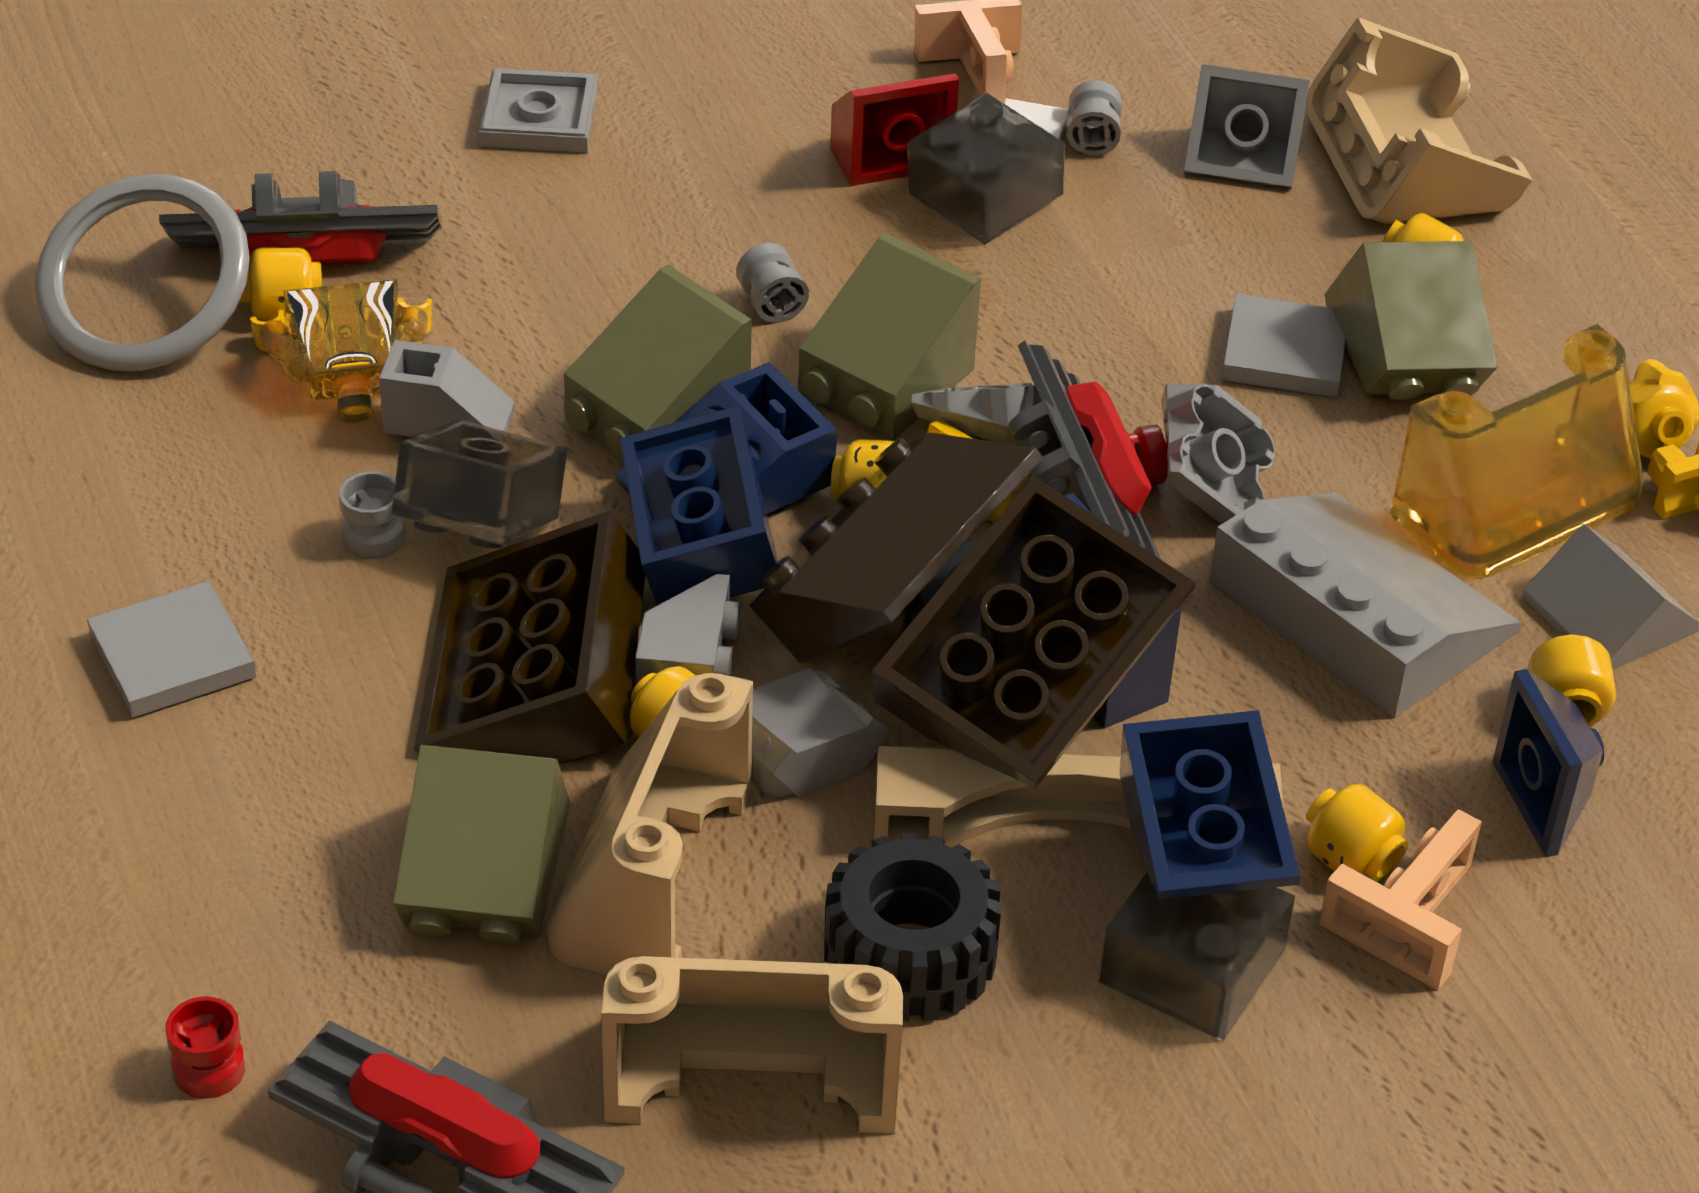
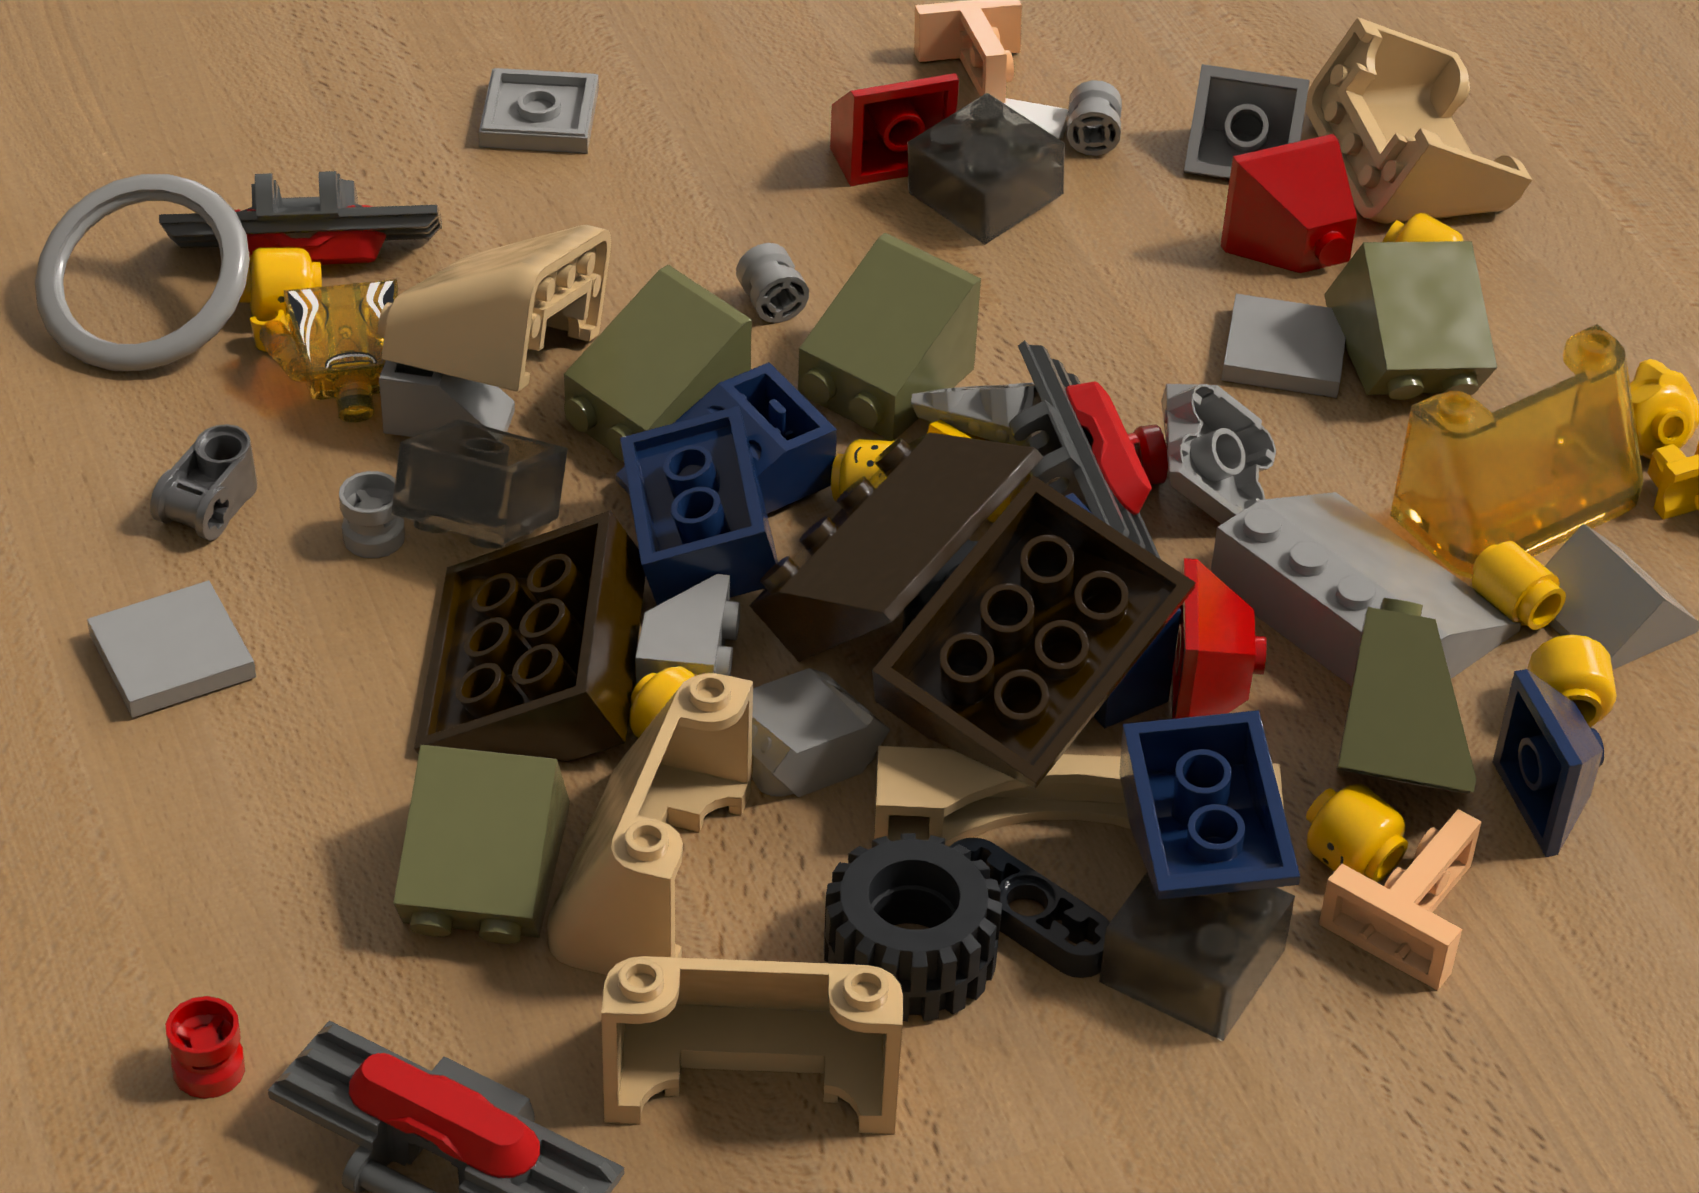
none -> flat silver piece [150,424,257,541]
none -> tan windscreen [378,225,611,392]
none -> black beam [949,838,1113,978]
none -> red slope [1171,558,1267,719]
none -> red slope [1220,134,1357,273]
none -> olive slope [1336,598,1476,794]
none -> yellow brick [1472,541,1566,630]

